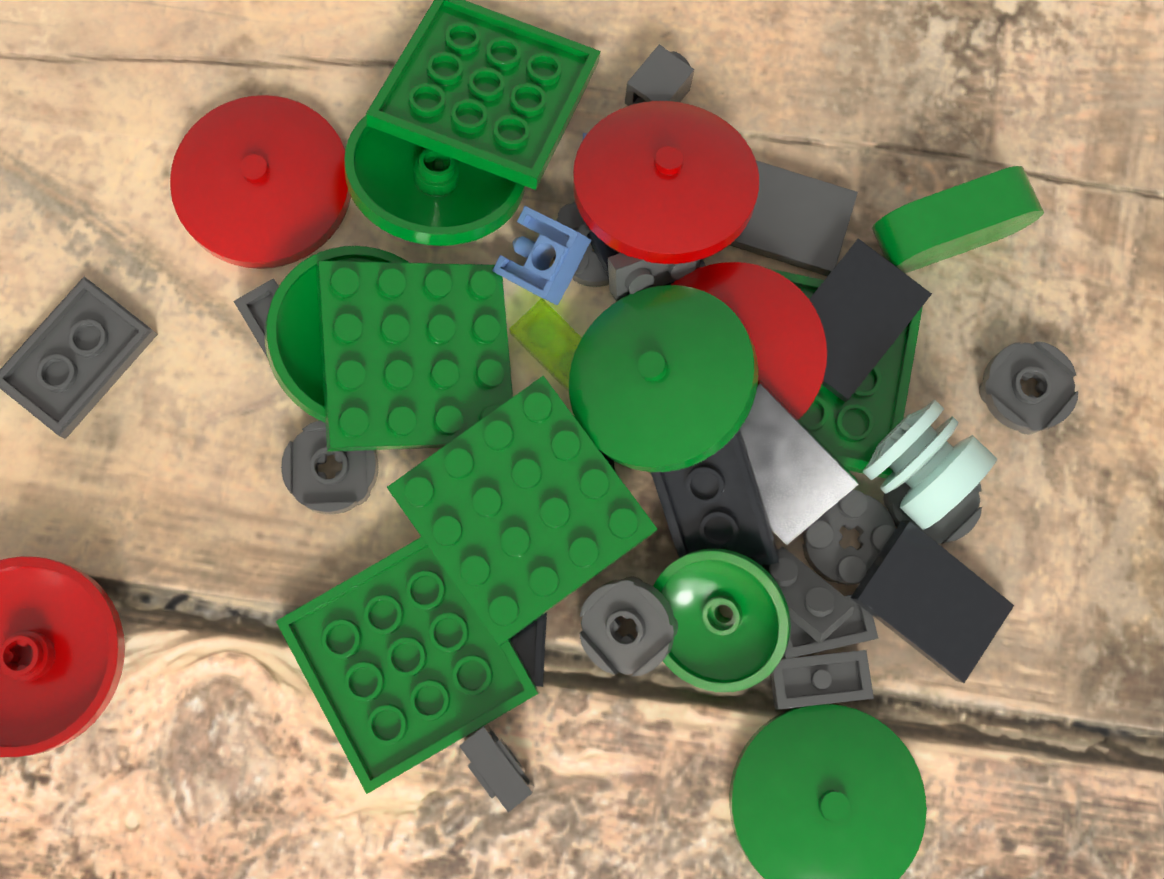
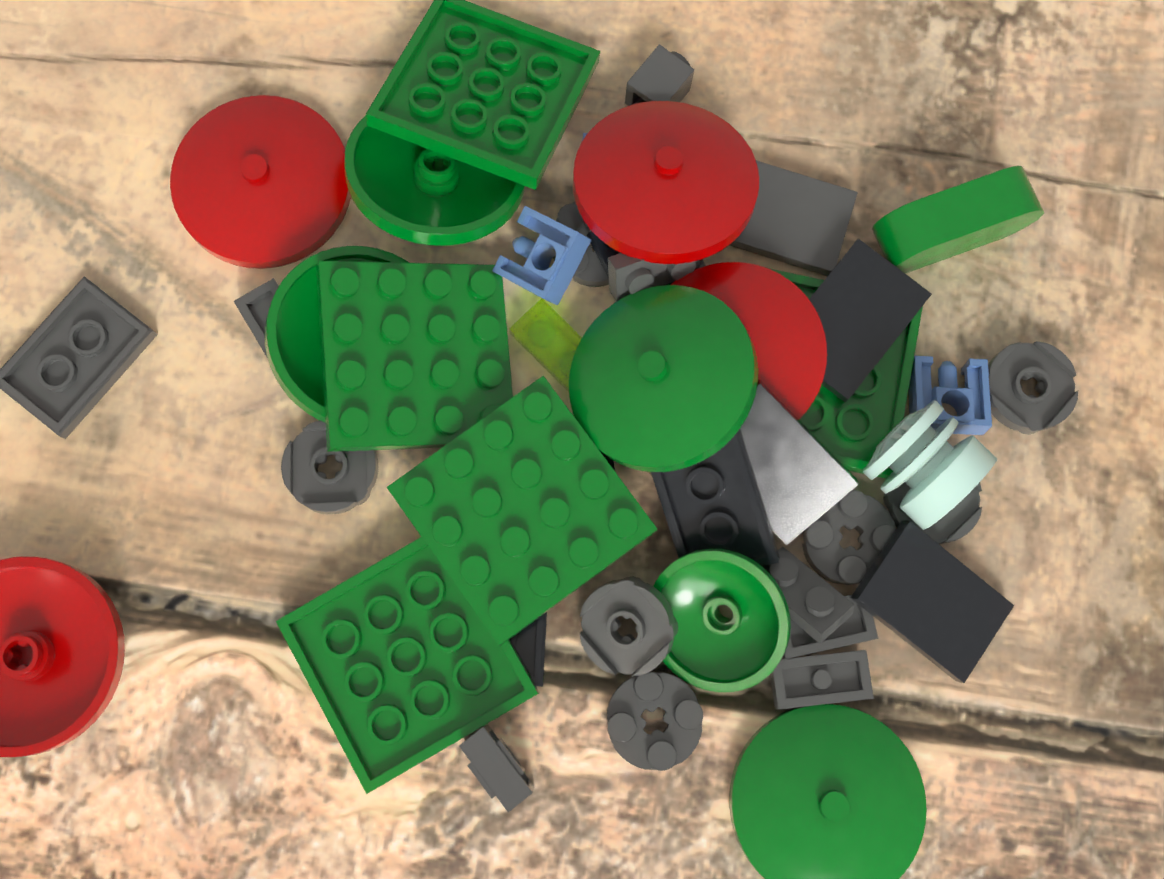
none -> dark grey plate [607,672,703,771]
none -> medium blue brick [908,356,992,435]

